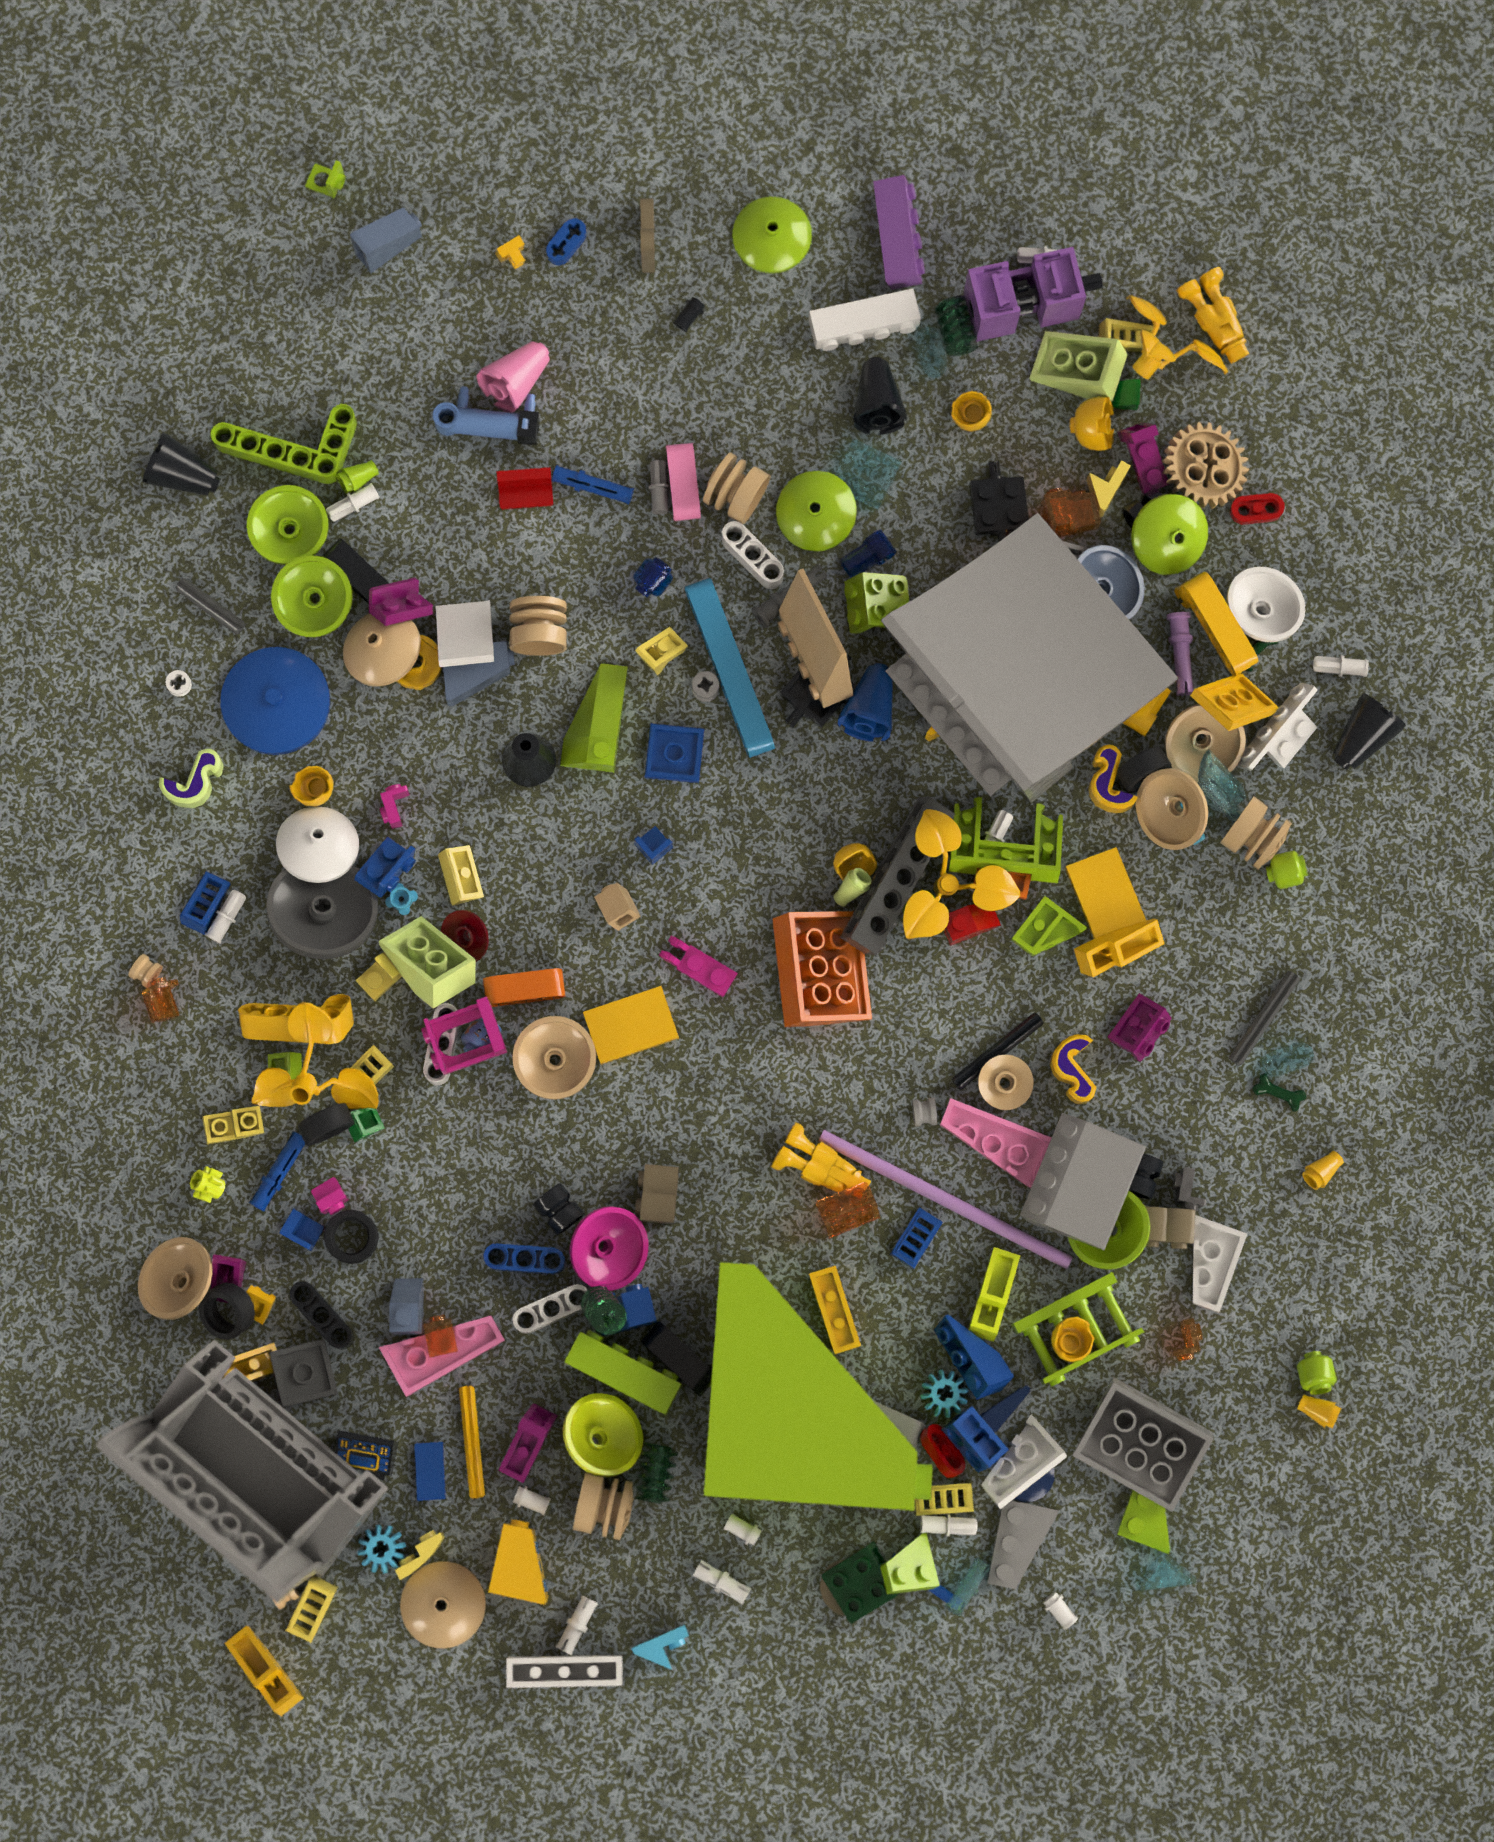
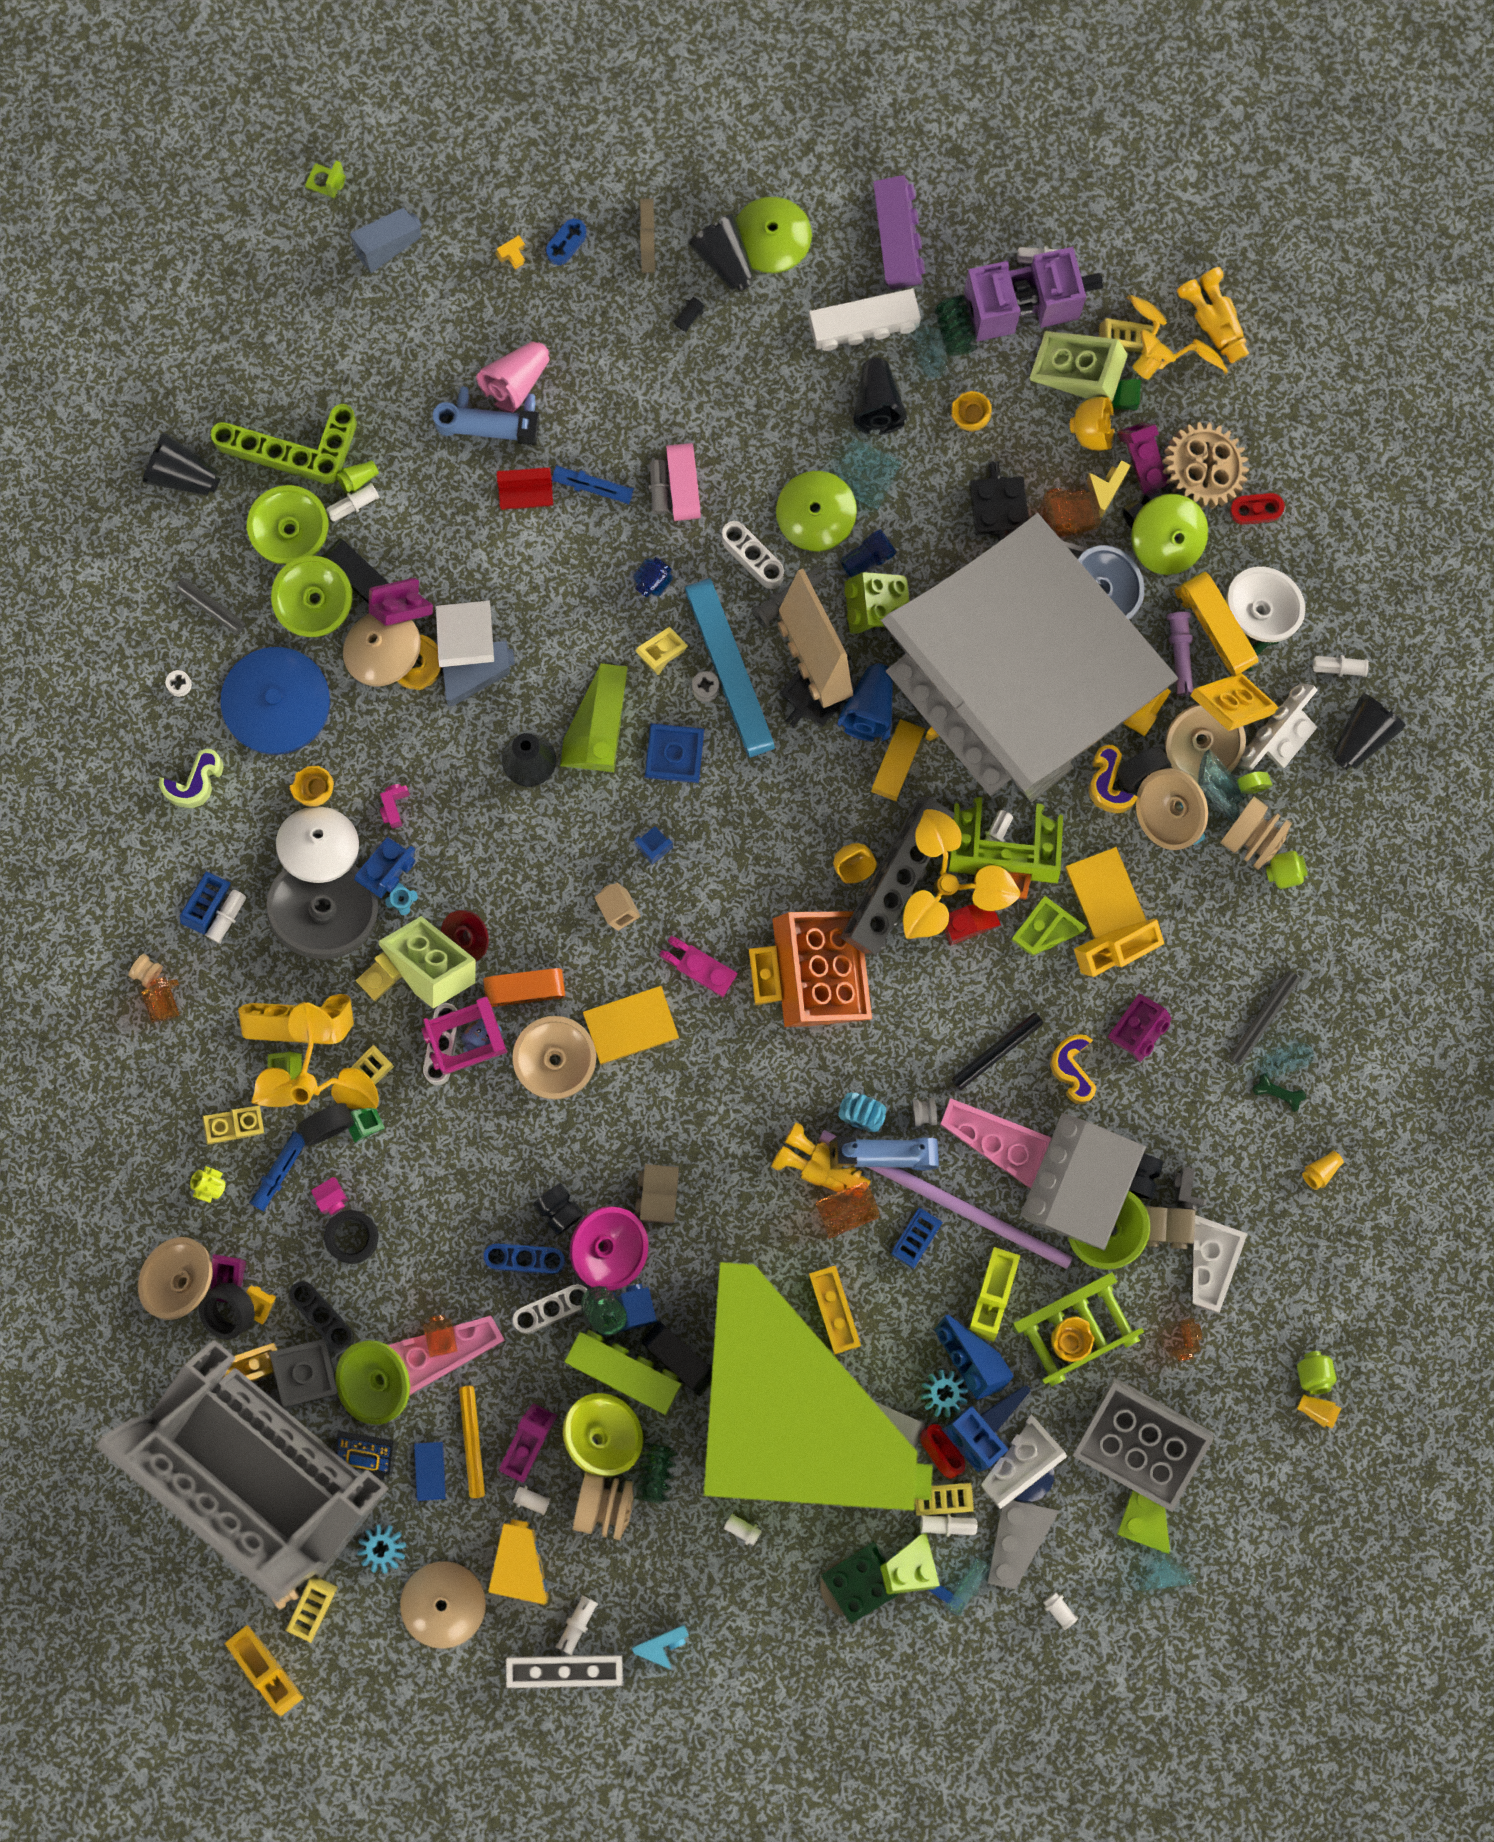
blue panel [279,1209,324,1251] -> none
sand blue slope [389,1278,424,1335] -> none
light yellow slope [395,1530,445,1580] -> none
light yellow slope [438,845,484,906] -> none
tan wheel [509,596,567,656] -> none
white pin [693,1560,751,1604] -> none
tan wheel [703,453,771,524] -> none
yellowish green cone [833,868,872,907] -> none
tan dish [978,1055,1034,1110] -> none
none -> lime dish [335,1340,410,1425]
none -> black cone [688,214,755,292]
none -> yellow slope [749,946,782,1005]
none -> medium blue piece [829,1136,939,1171]
none -> medium azure gear [838,1092,887,1132]
none -> yellow slope [871,719,925,802]
none -> lime beam [1236,771,1273,794]

